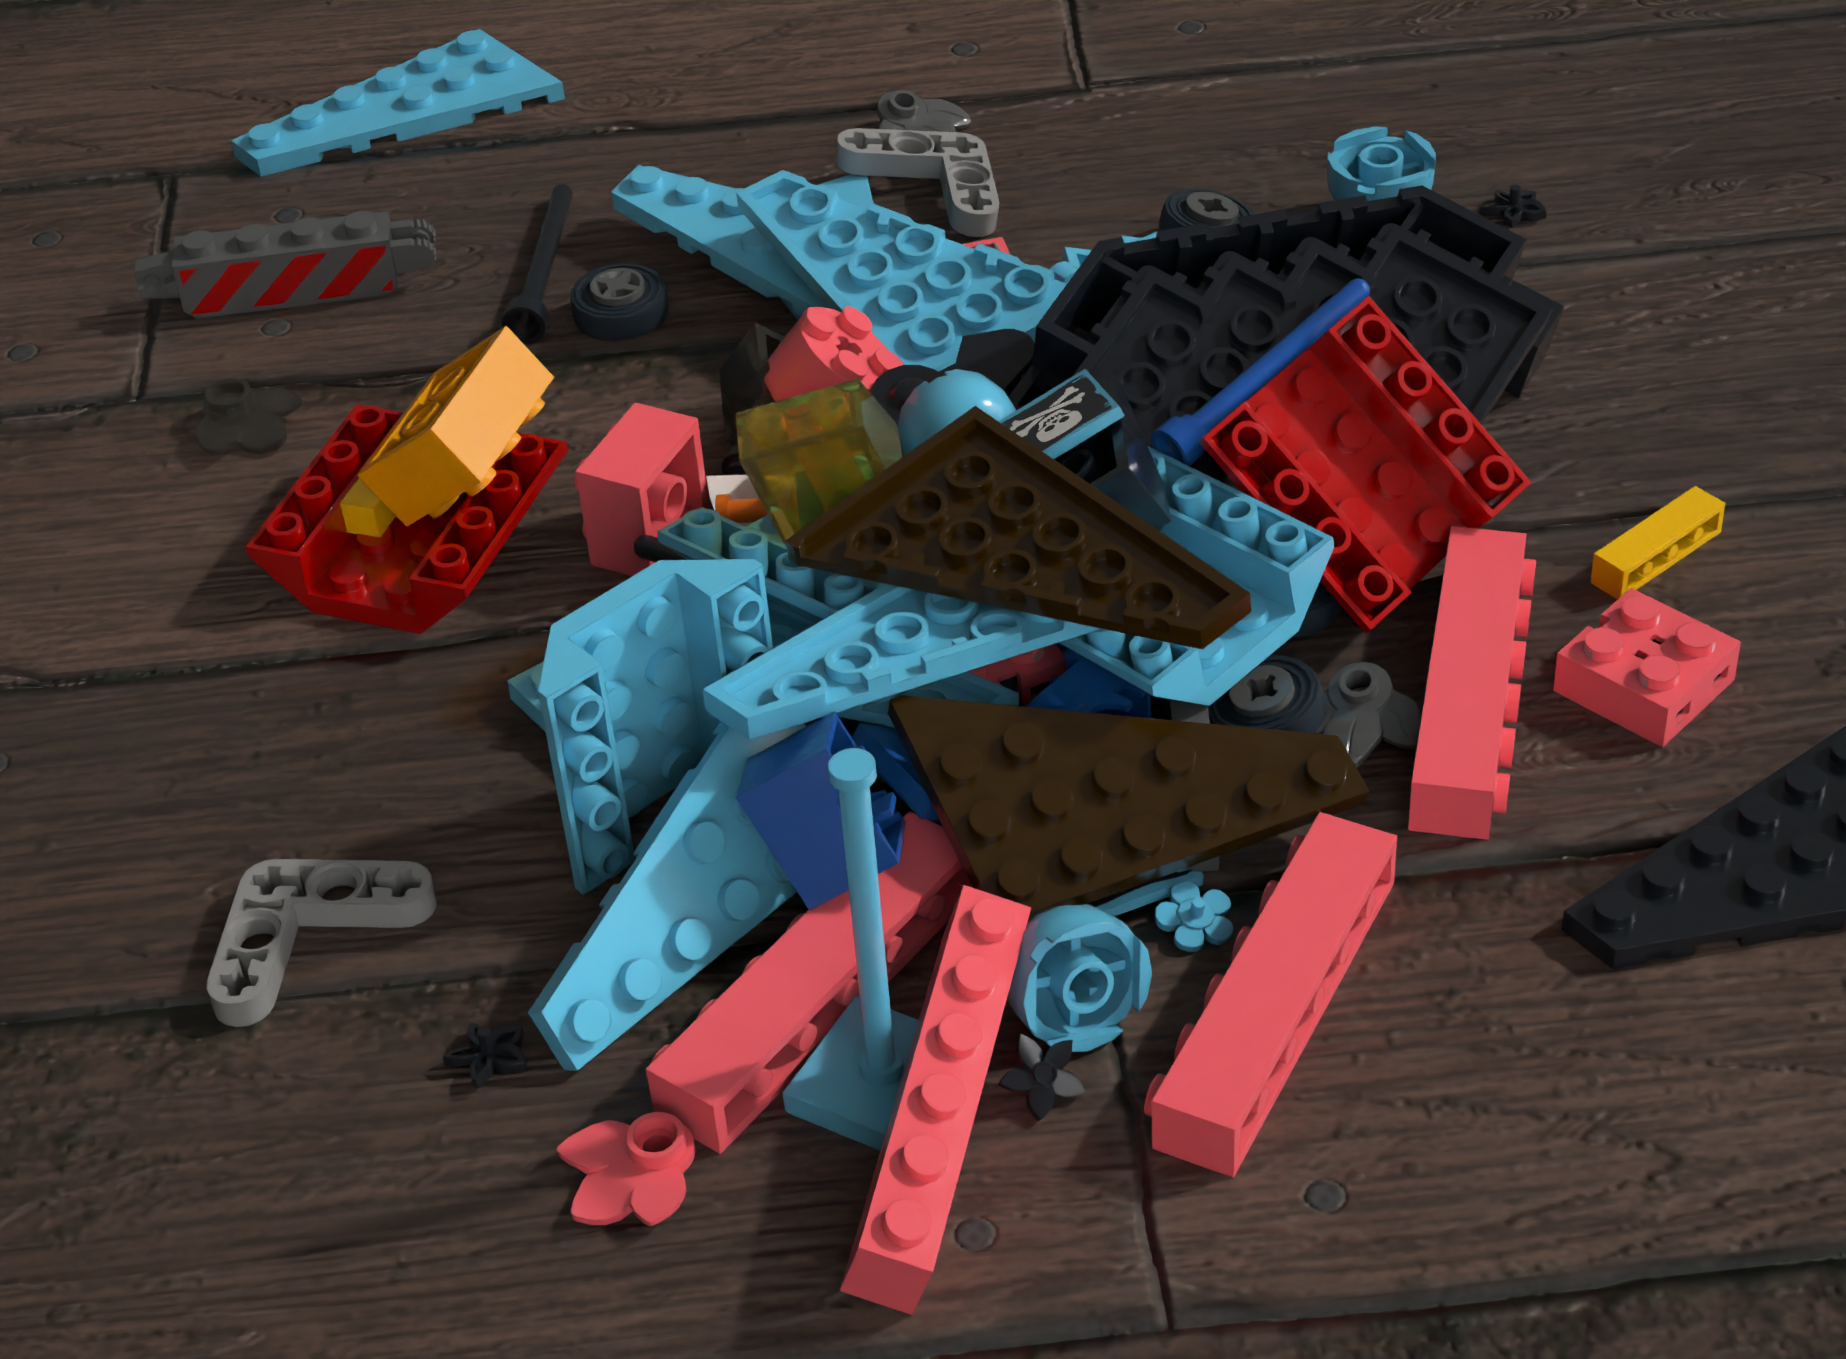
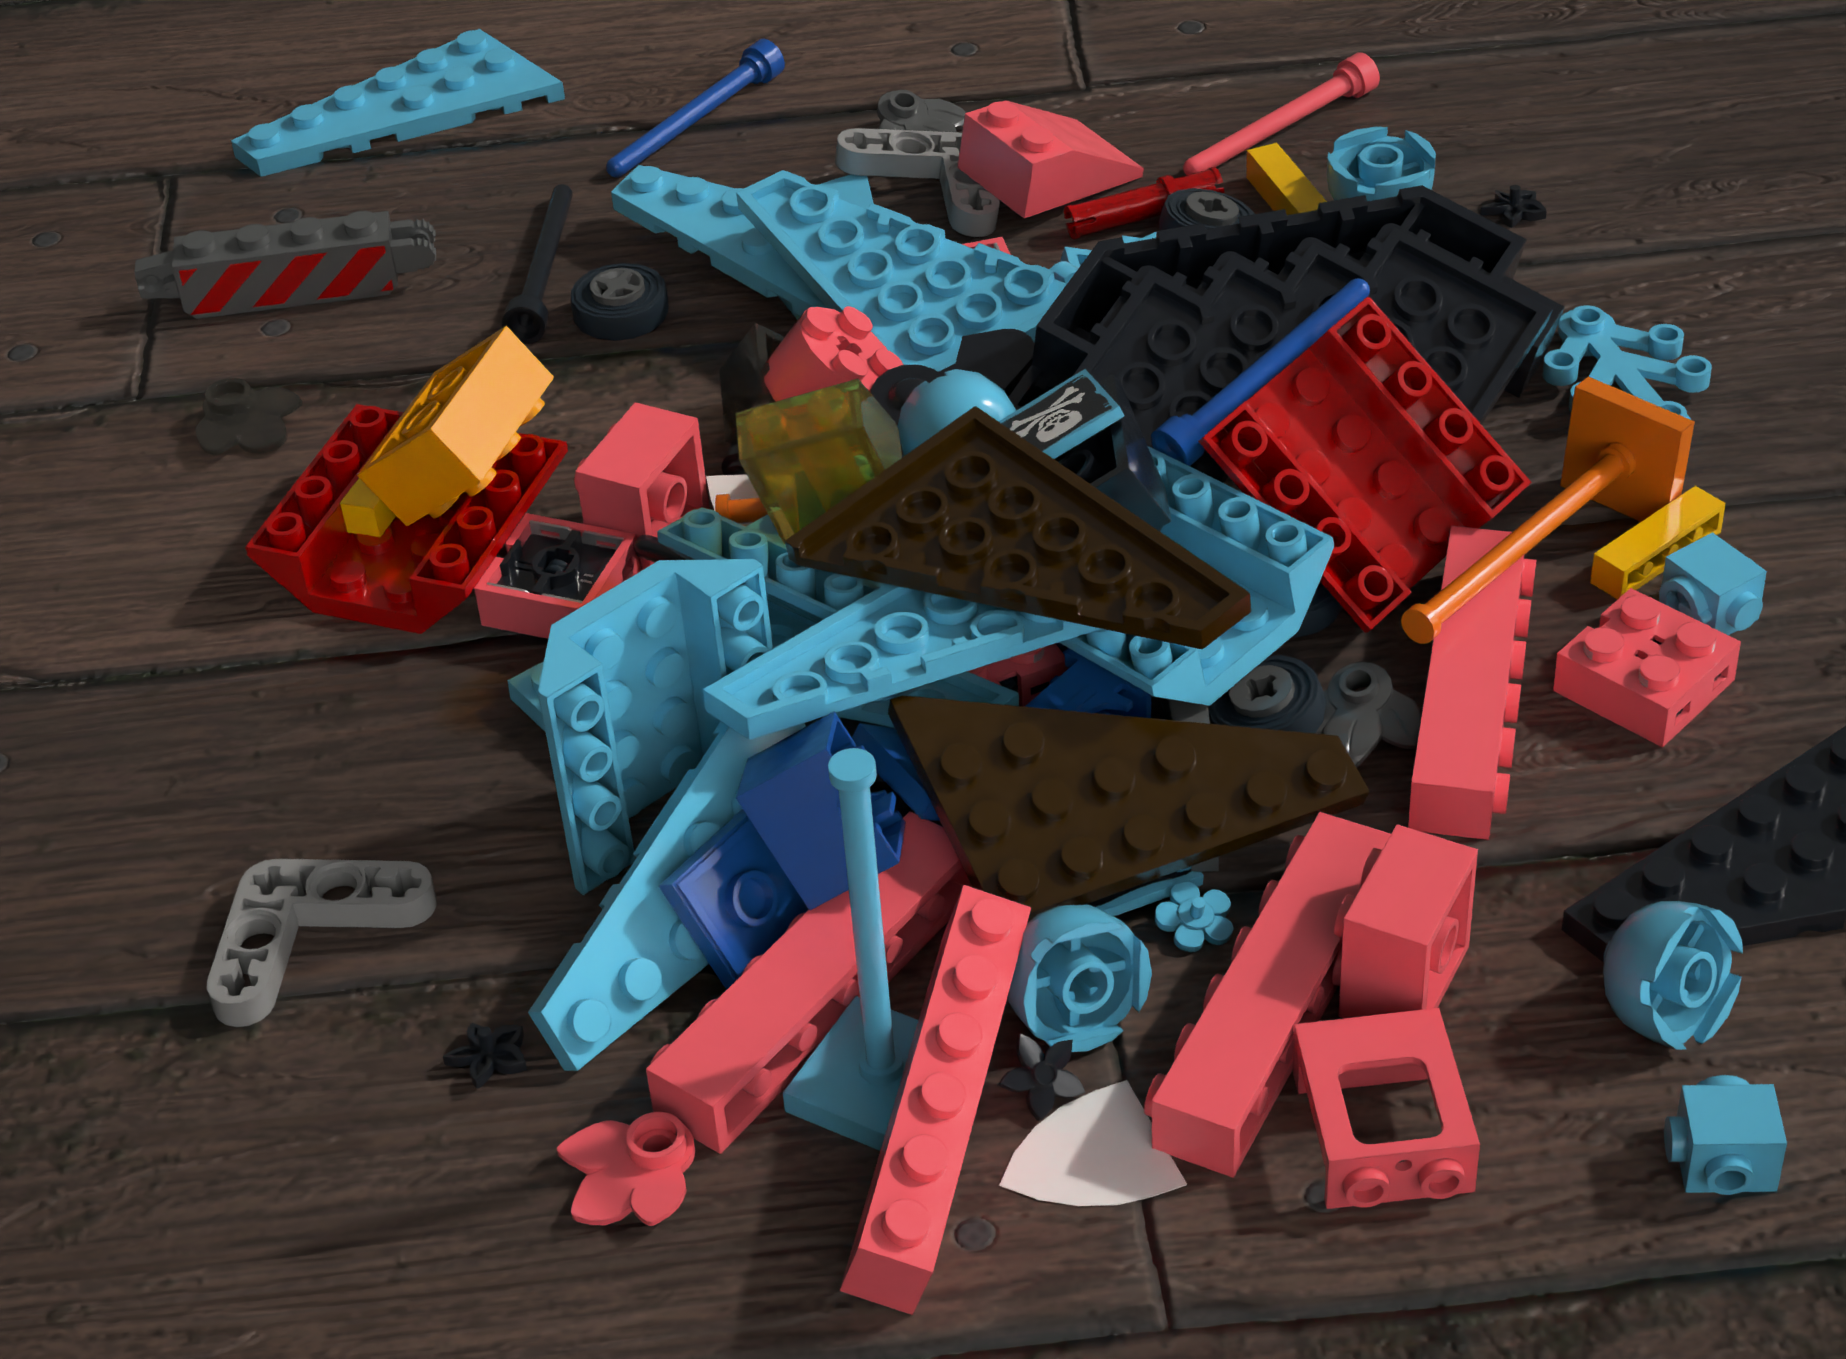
none -> piece [474,513,642,639]
none -> blue piece [606,39,785,178]
none -> blue tile [659,809,809,990]
none -> coral slope [957,100,1144,219]
none -> white sticker [999,1080,1187,1207]
none -> red pin [1064,167,1225,239]
none -> coral piece [1183,52,1380,175]
none -> yellow piece [1246,143,1327,215]
none -> coral window [1293,1008,1480,1209]
none -> coral brick [1332,824,1478,1018]
none -> orange tile [1401,376,1695,644]
none -> medium azure plant [1543,305,1712,420]
none -> medium azure cylinder [1603,901,1743,1050]
none -> medium azure brick [1659,532,1767,635]
none -> medium azure brick [1664,1075,1787,1195]

